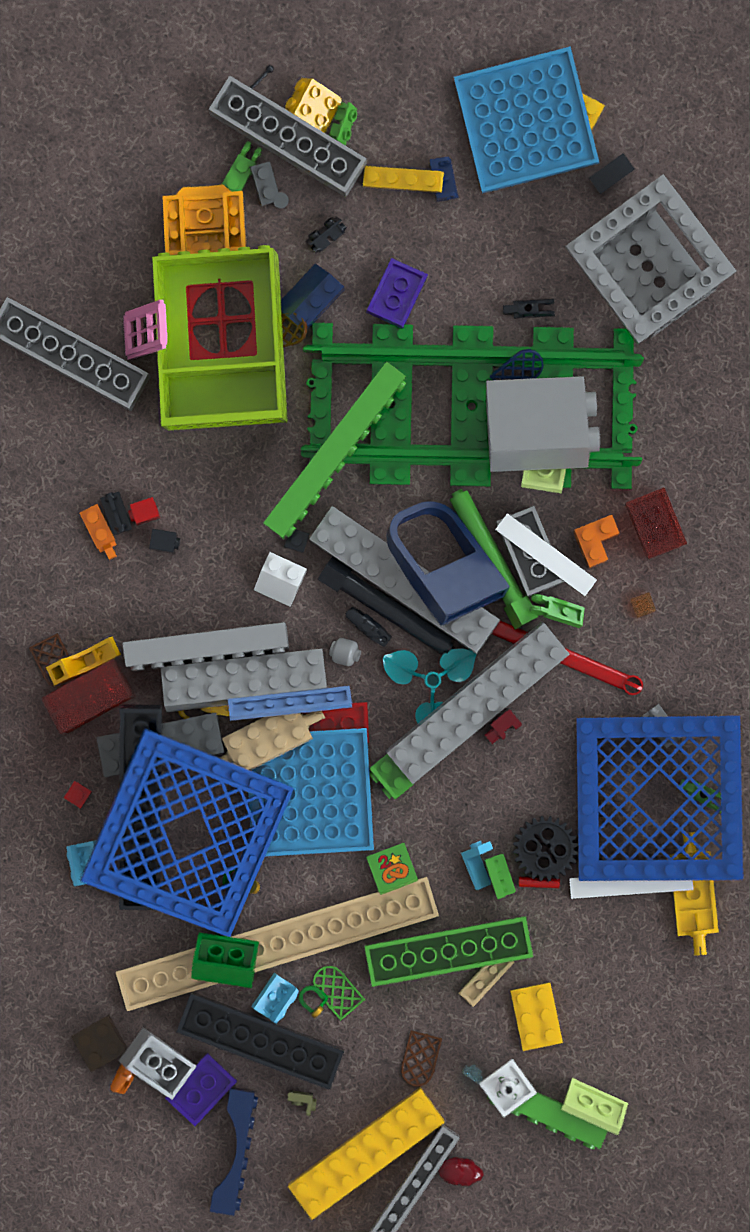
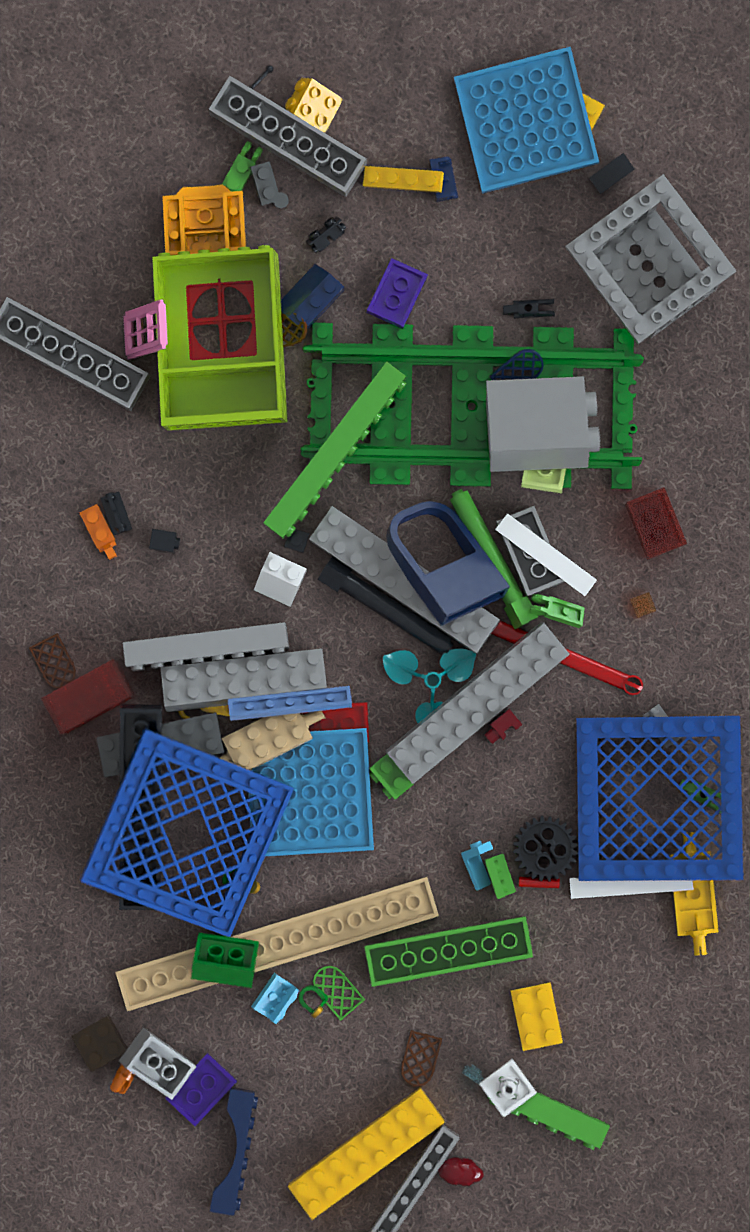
yellow arch [46,636,121,686] -> none
red plate [64,781,92,809] -> none
medium azure bracket [67,840,97,886] -> none
red brick [128,497,160,525] -> none
black brick [176,992,345,1090] -> none
olive bracket [287,1090,317,1116] -> none
bright green hinge [329,102,357,145] -> none
light grey head [329,638,361,666] -> none
black hinge [345,606,392,647] -> none
bright green tile [366,843,418,895] -> none
tan tile [459,961,514,1007] -> none
yellowish green plate [561,1078,628,1135] -> none
orange brick [573,515,619,569] -> none

